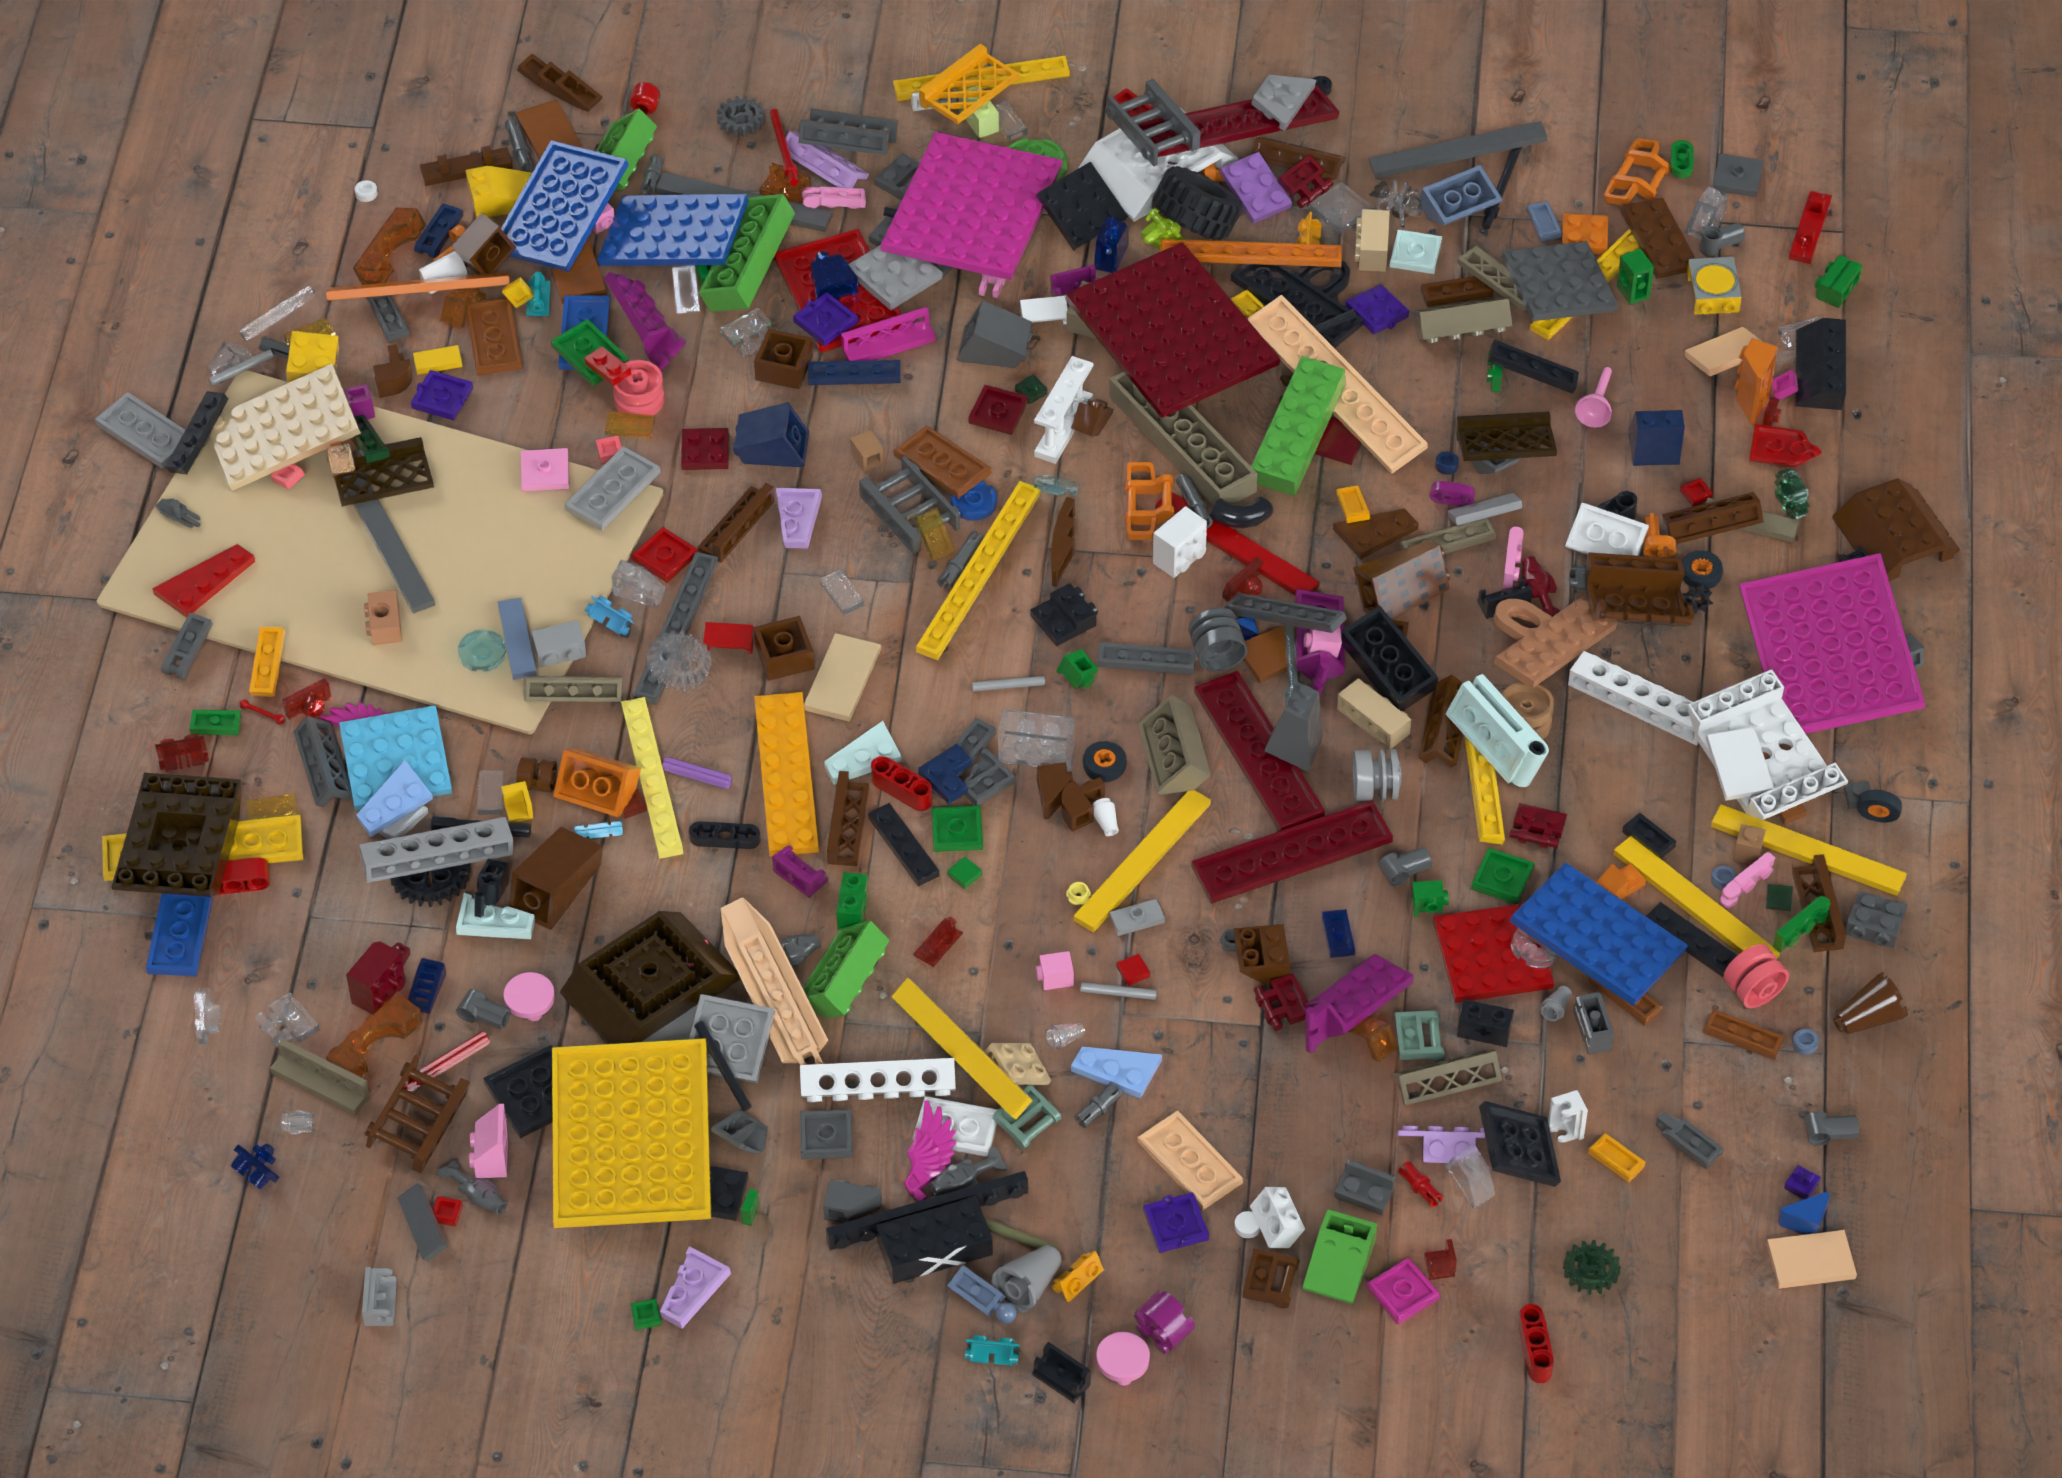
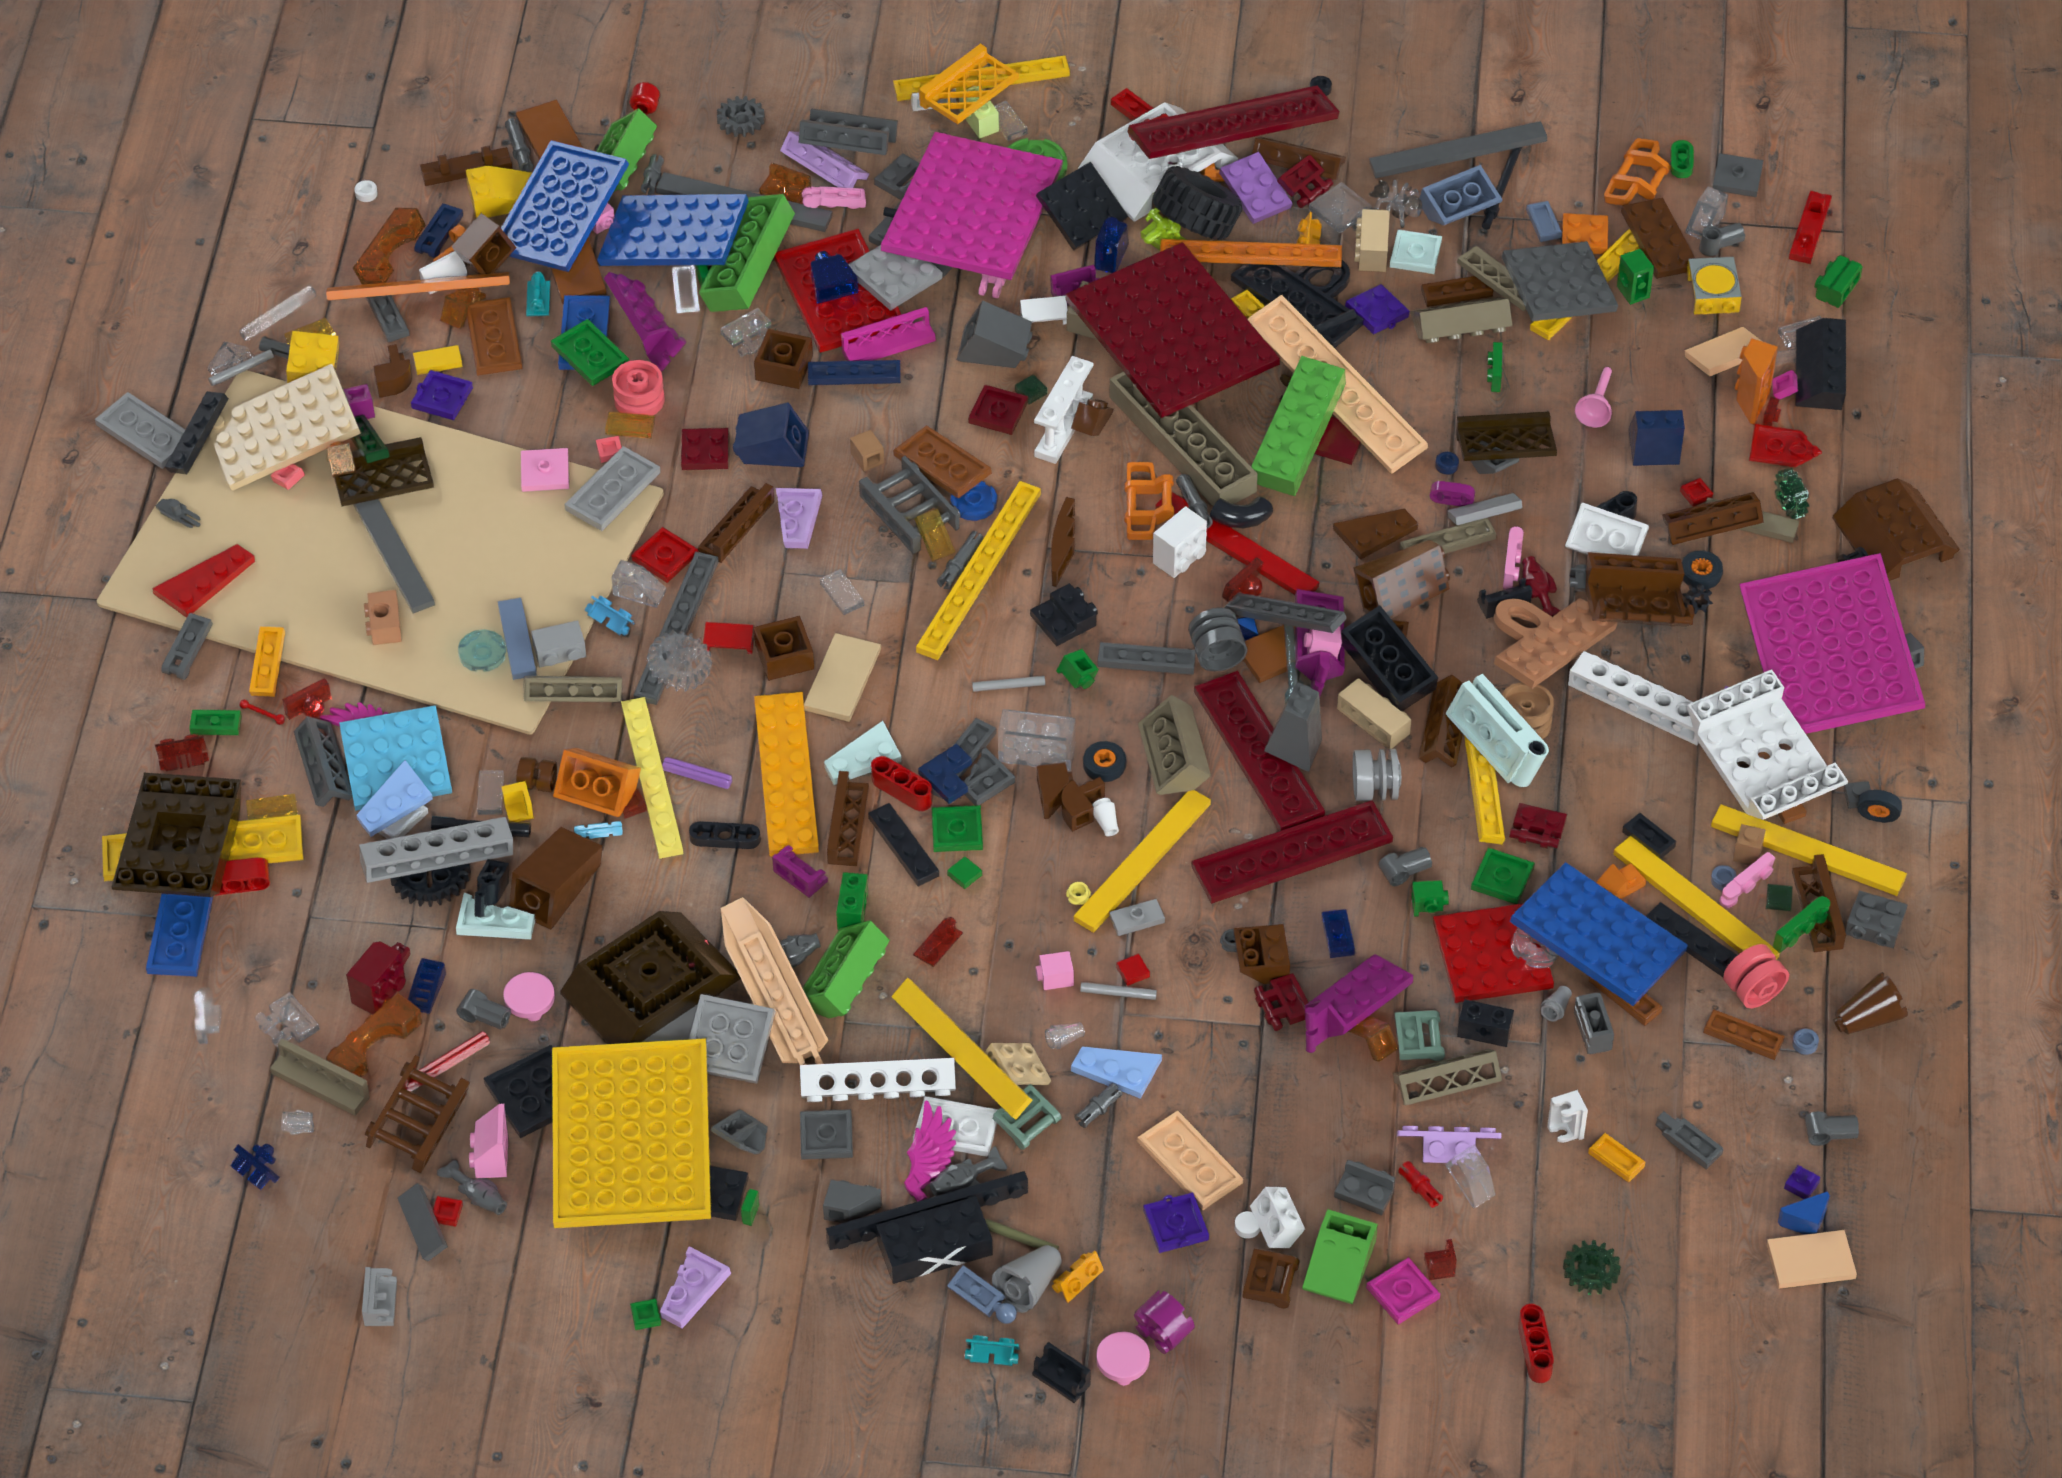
yellow tile [502,277,534,308] -> none
reddish brown slope [517,53,602,112] -> none
red plate [584,347,631,386] -> none
black bar [694,1021,752,1111] -> none
red bar [770,109,798,186] -> none
dark purple plate [793,292,858,346] -> none
clear light blue tile [1033,475,1080,496] -> none
dark grey fence [1106,79,1200,167] -> none
light grey wing [1251,75,1316,131] -> none
light orange tile [1336,485,1370,523] -> none
black plate [1479,1101,1561,1187] -> none
black plate [1488,340,1579,394] -> none
orange piece [1643,513,1676,558] -> none
white tile [1706,727,1774,801] -> none

